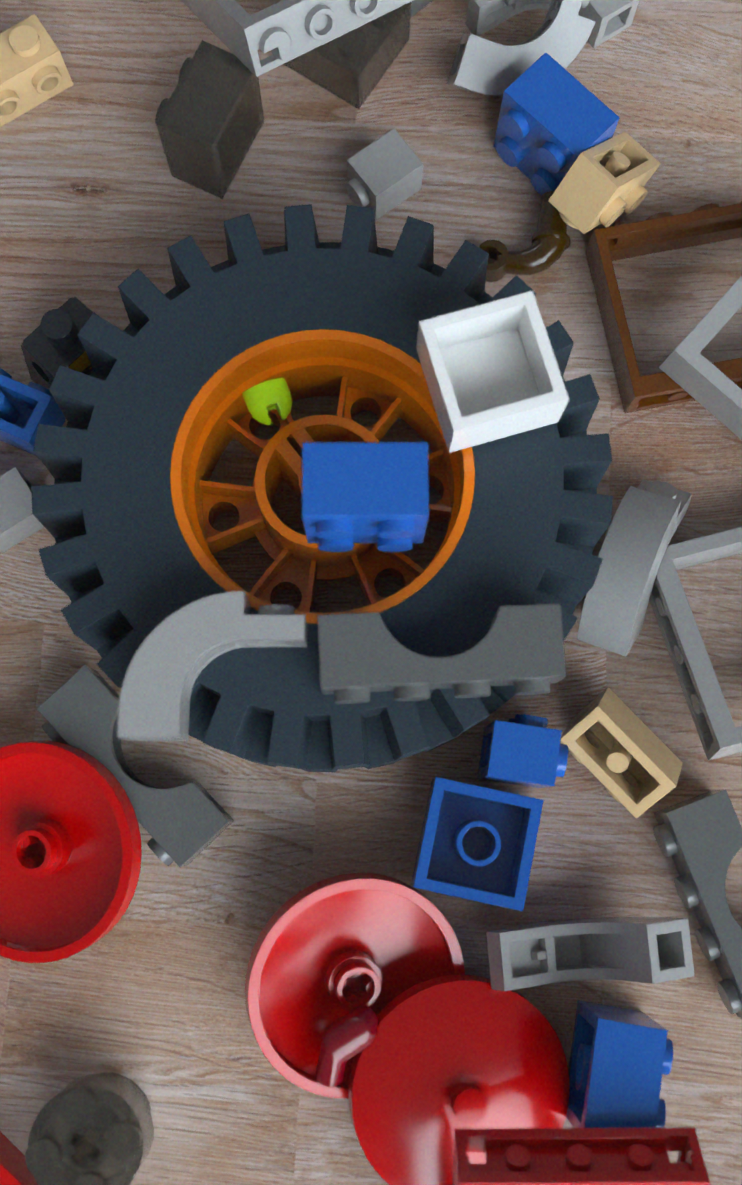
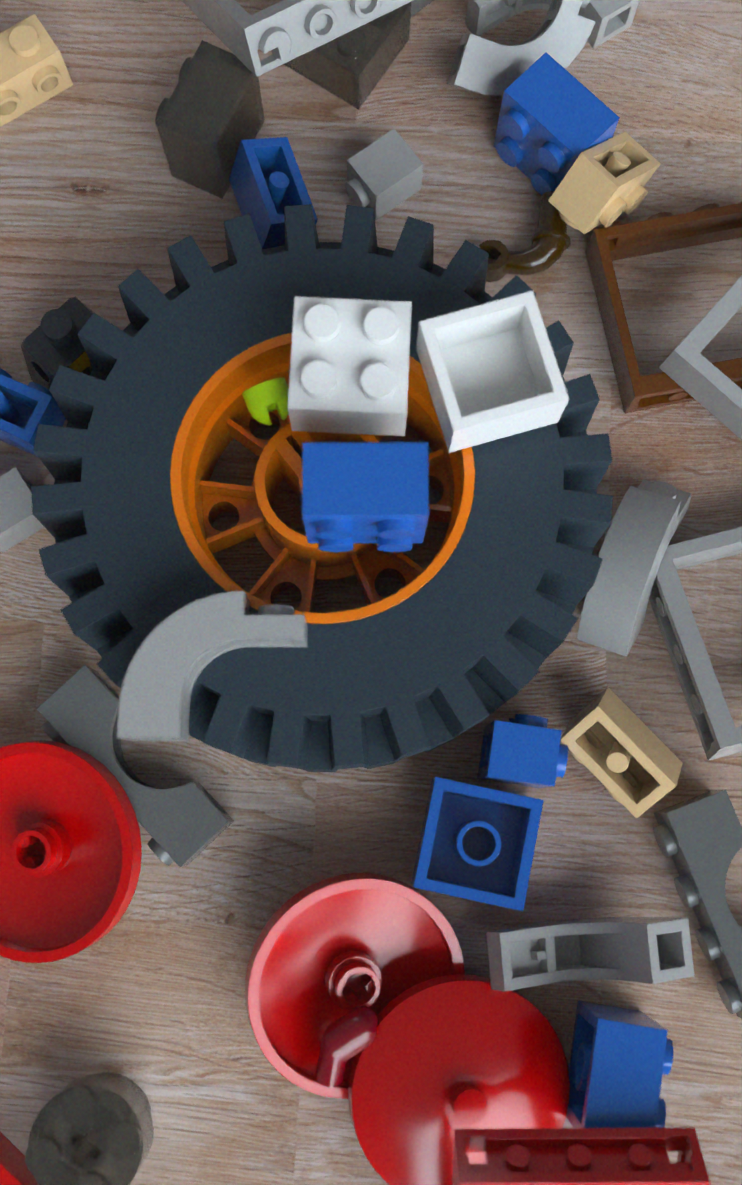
dark grey arch [318,604,566,704] -> none
none -> blue brick [229,137,318,249]
none -> white brick [288,297,412,436]

